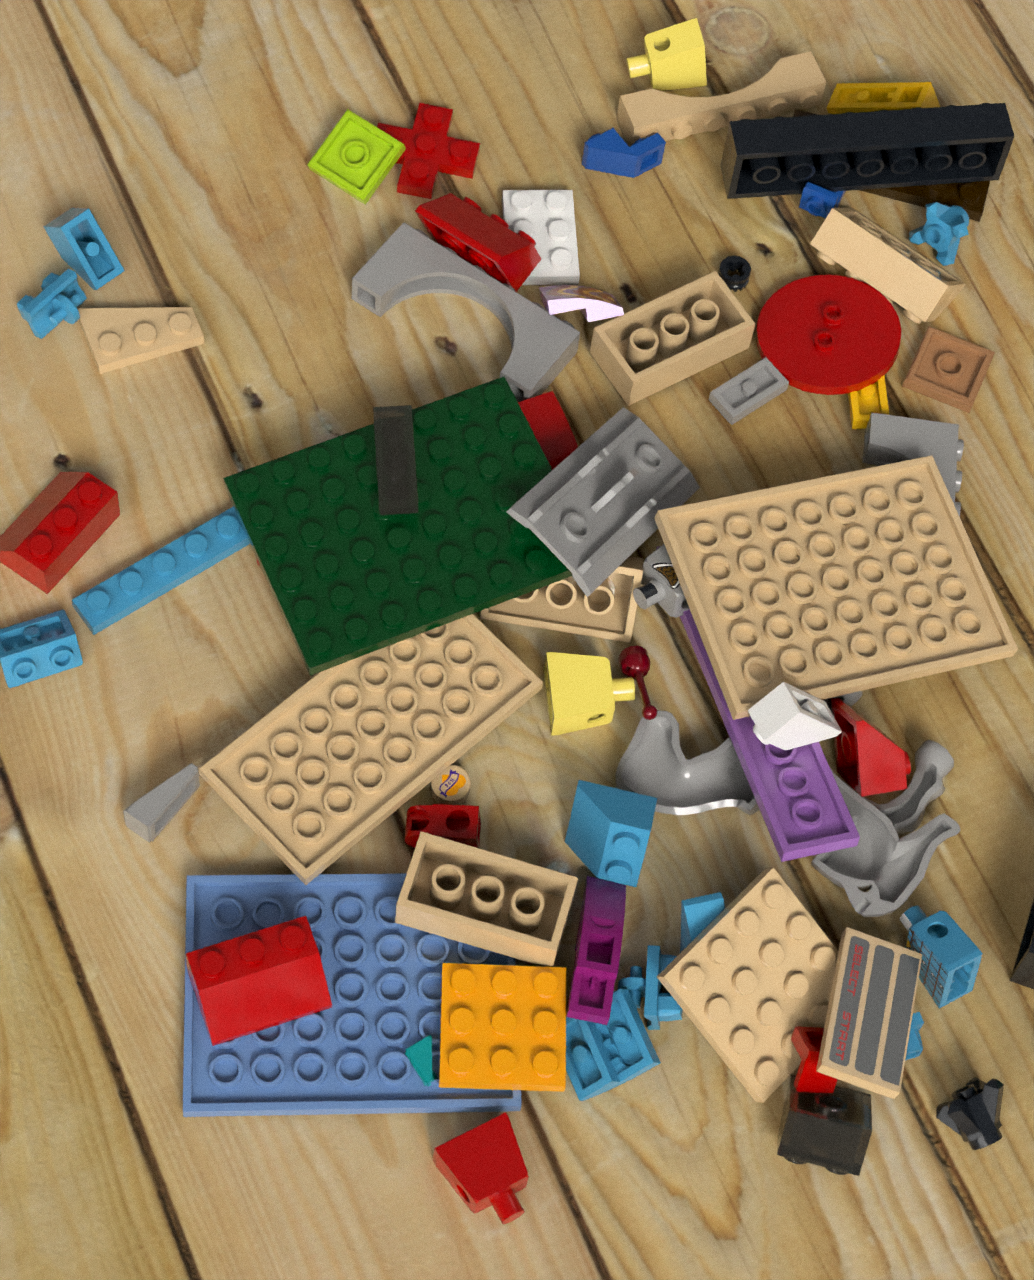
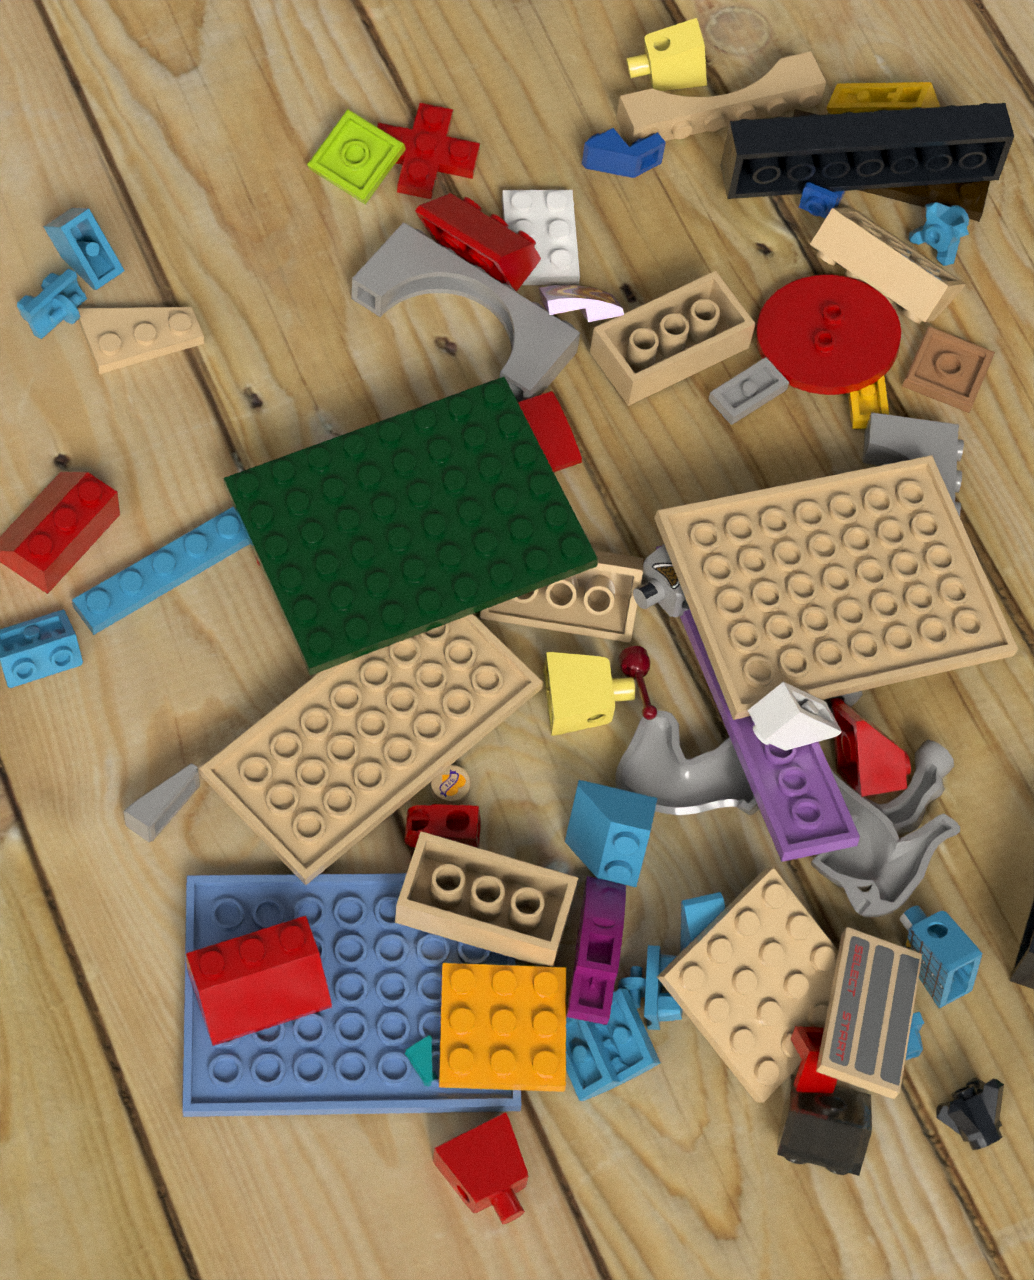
clear smoke plate [373,405,418,515] -> none
light grey hinge [506,407,700,597] -> none
black bush [718,256,751,292] -> none

